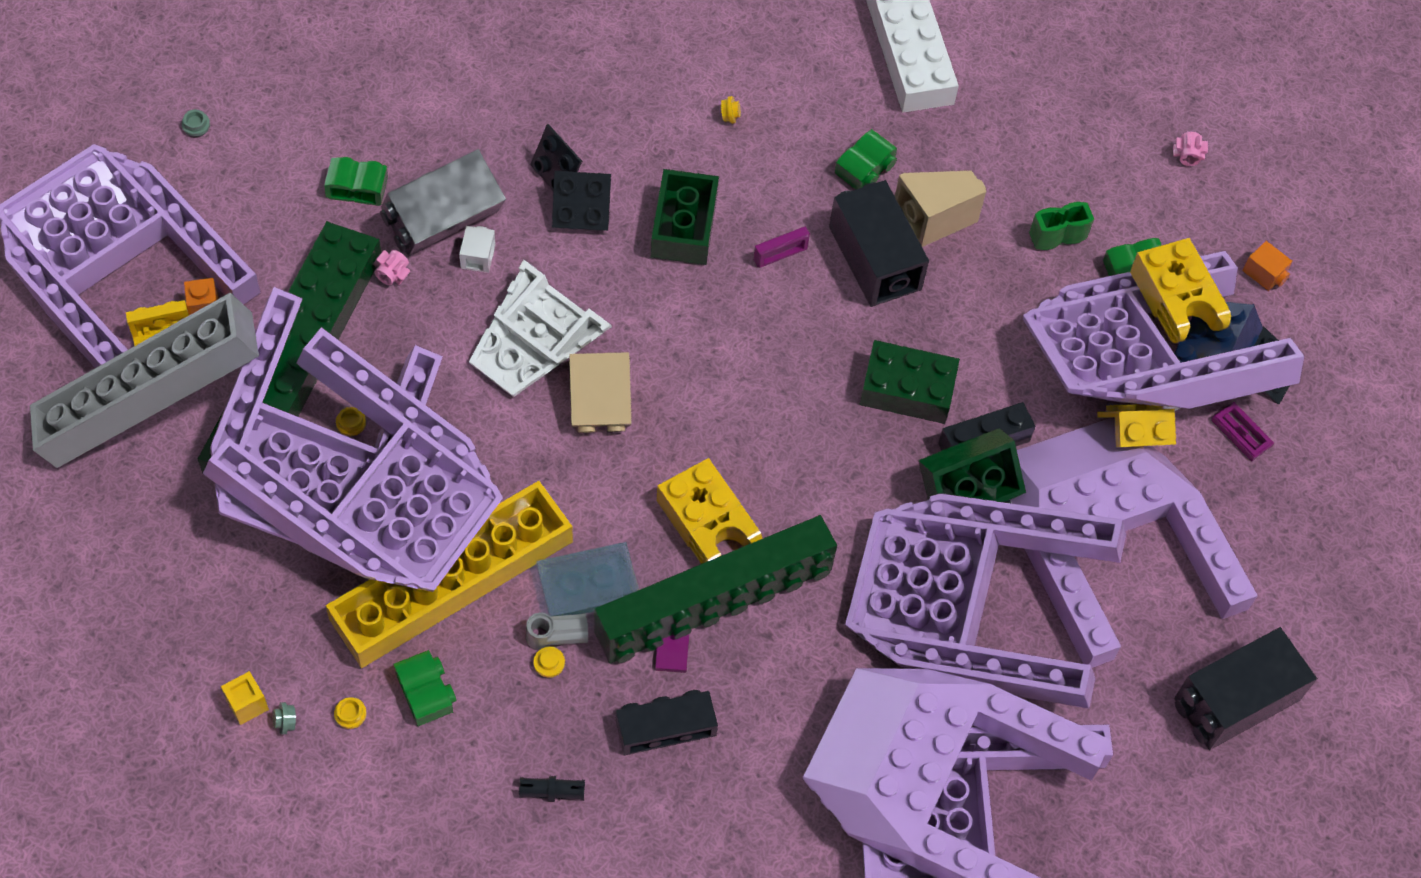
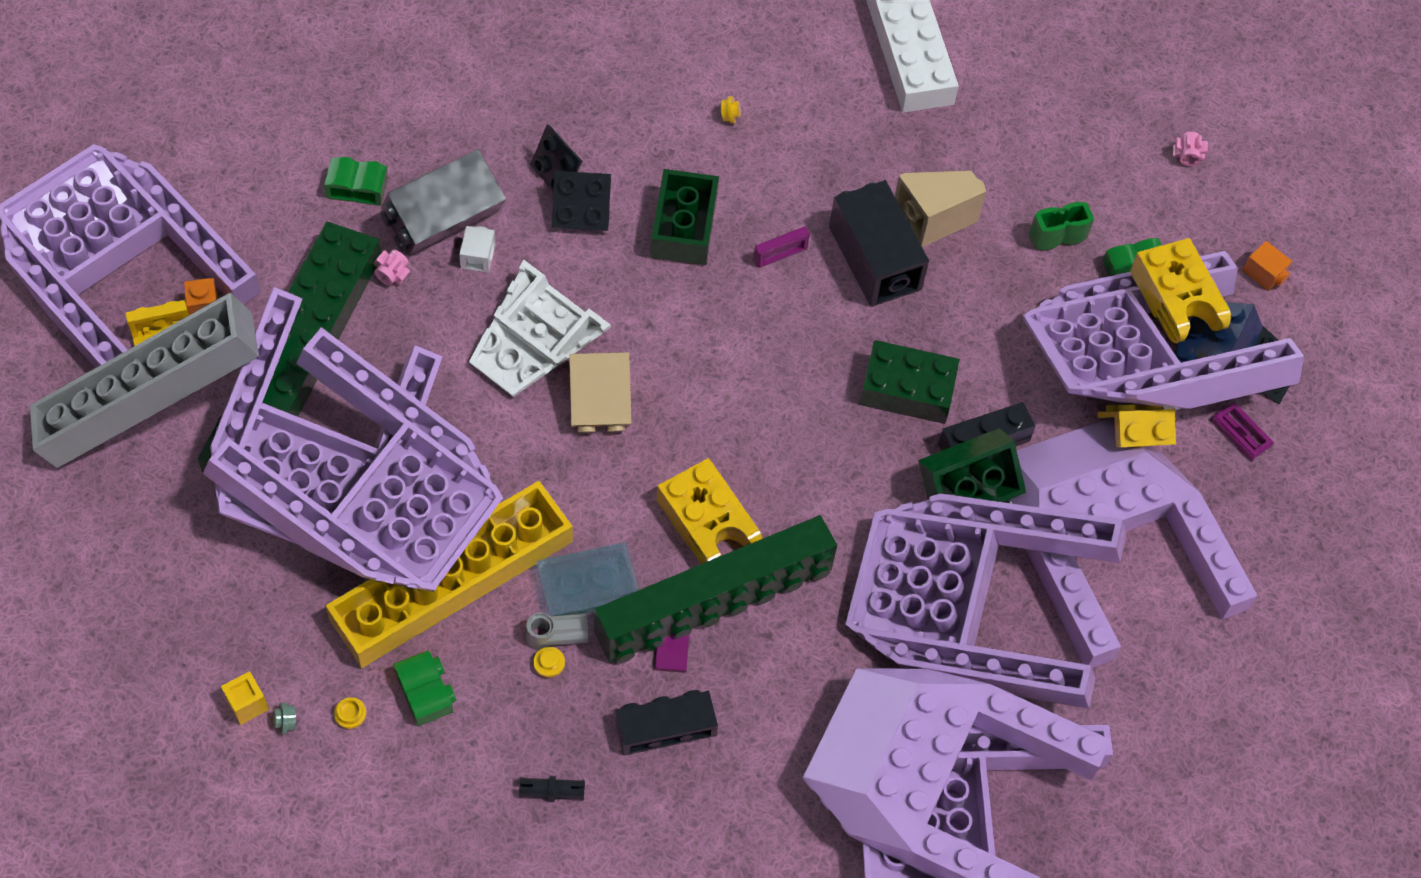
sand green plate [181,109,210,136] -> none
yellow plate [336,407,366,436] -> none
green brick [835,129,897,189] -> none
black brick [1174,627,1318,751] -> none

